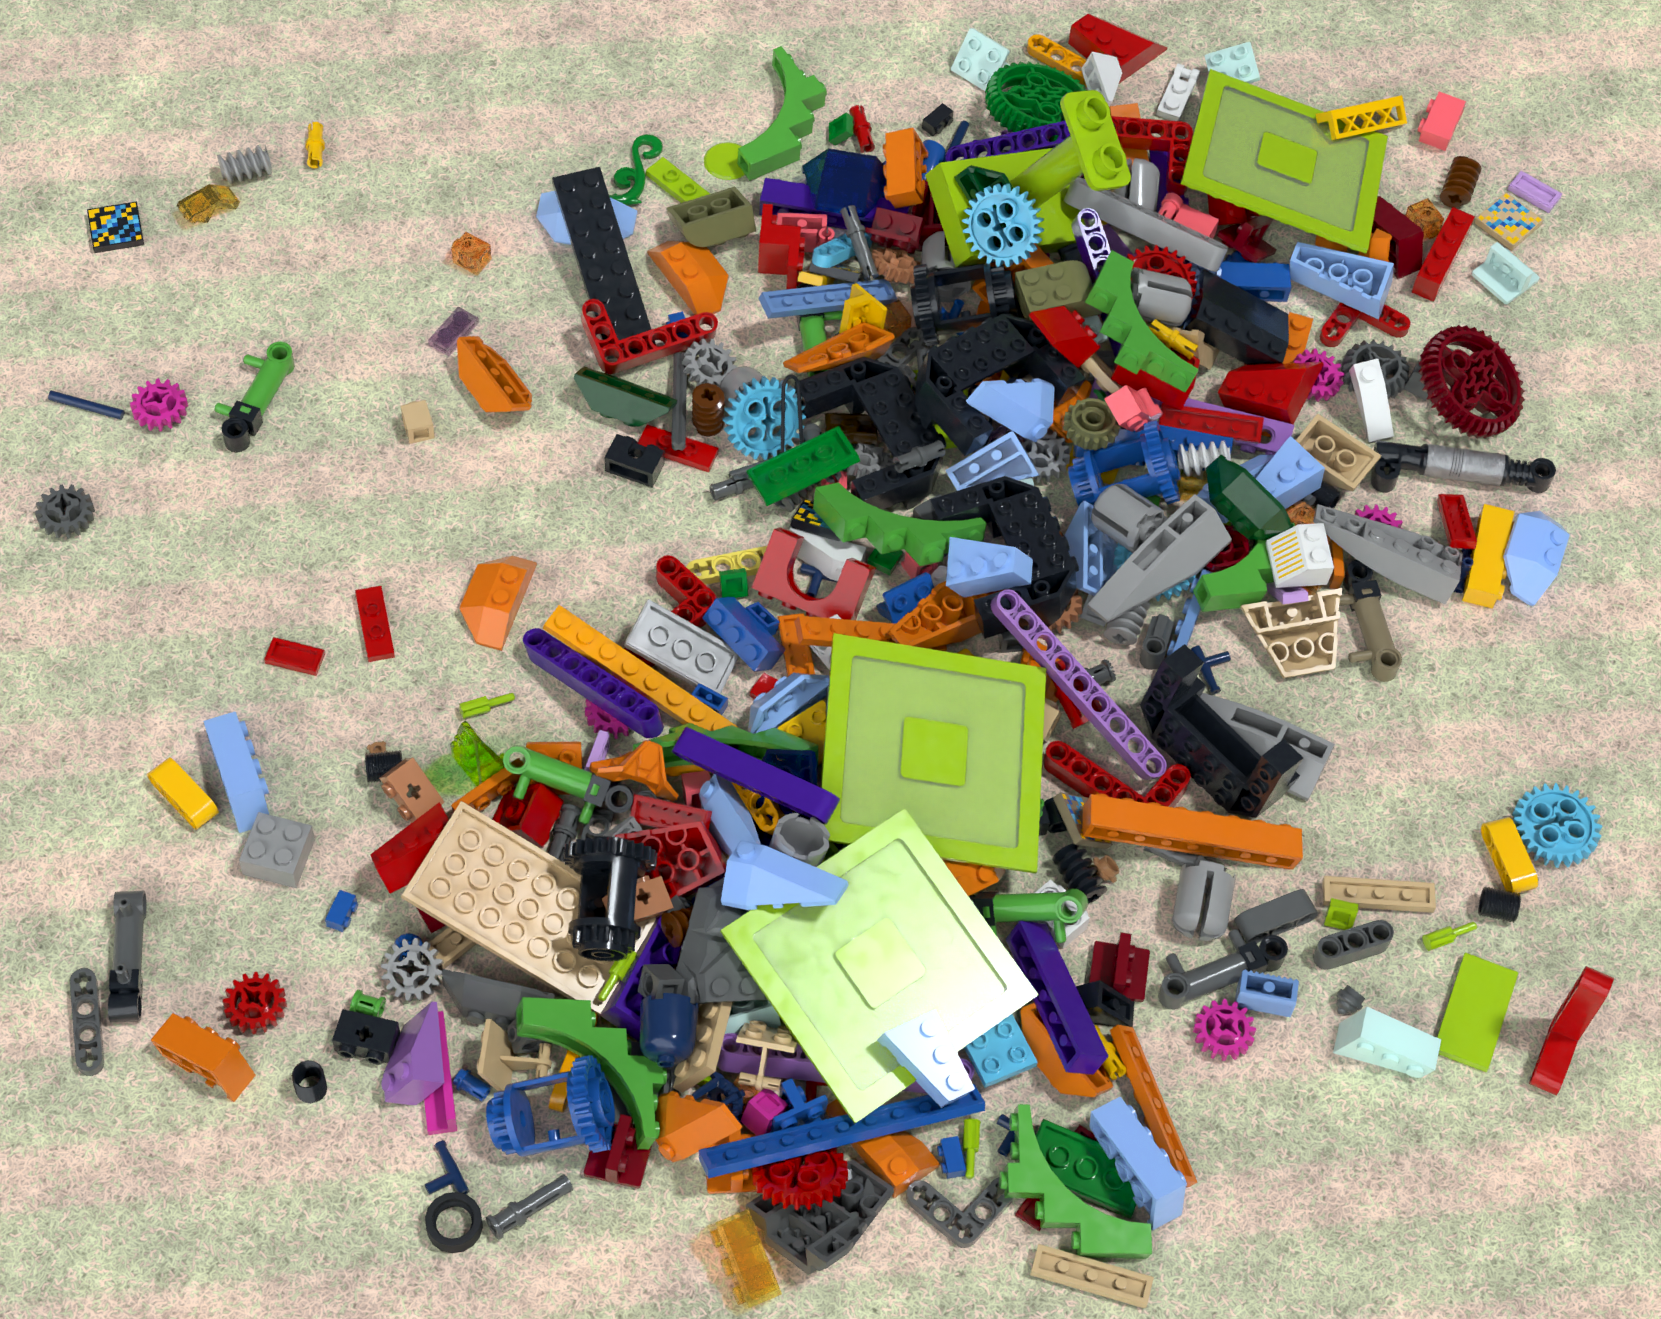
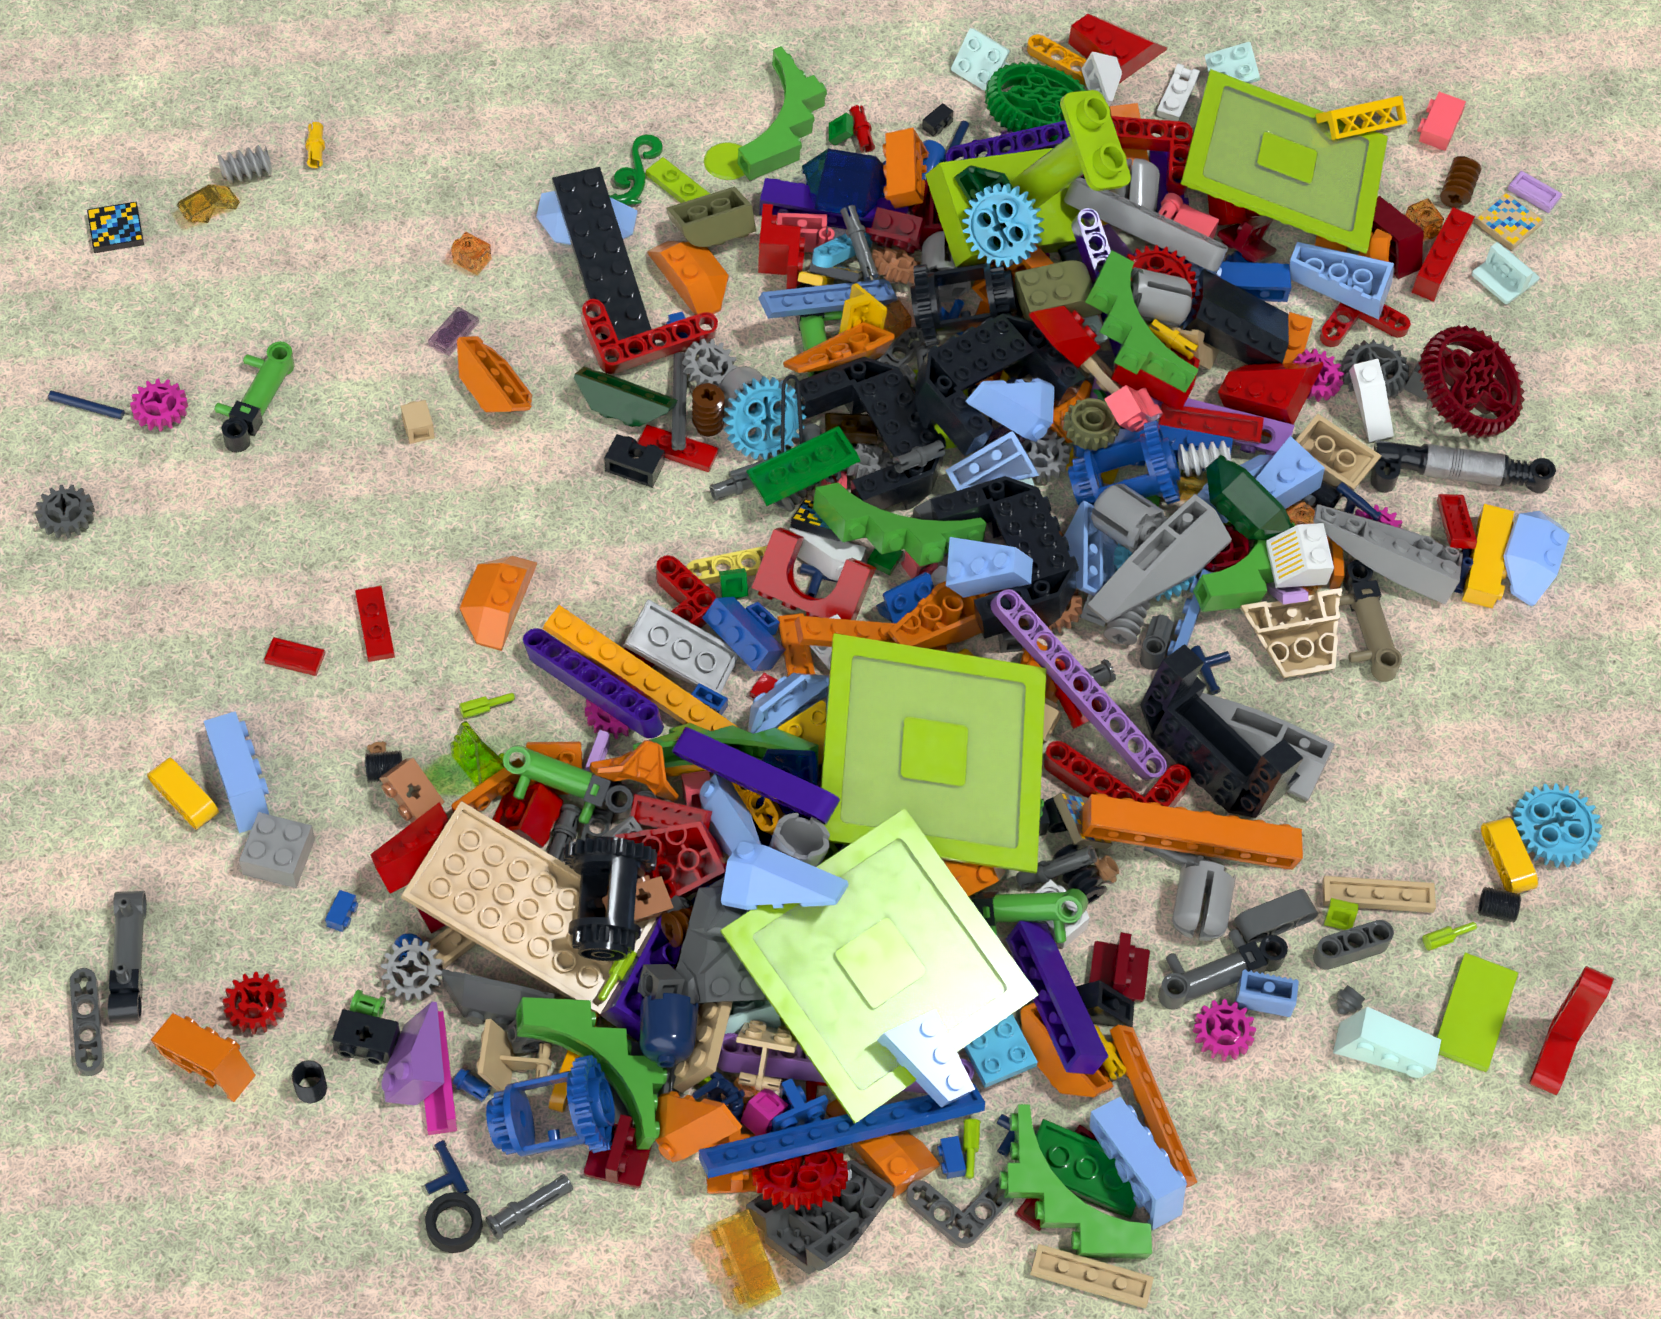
none -> dark grey pin [1016,845,1097,889]
none -> dark blue piece [1336,482,1382,521]

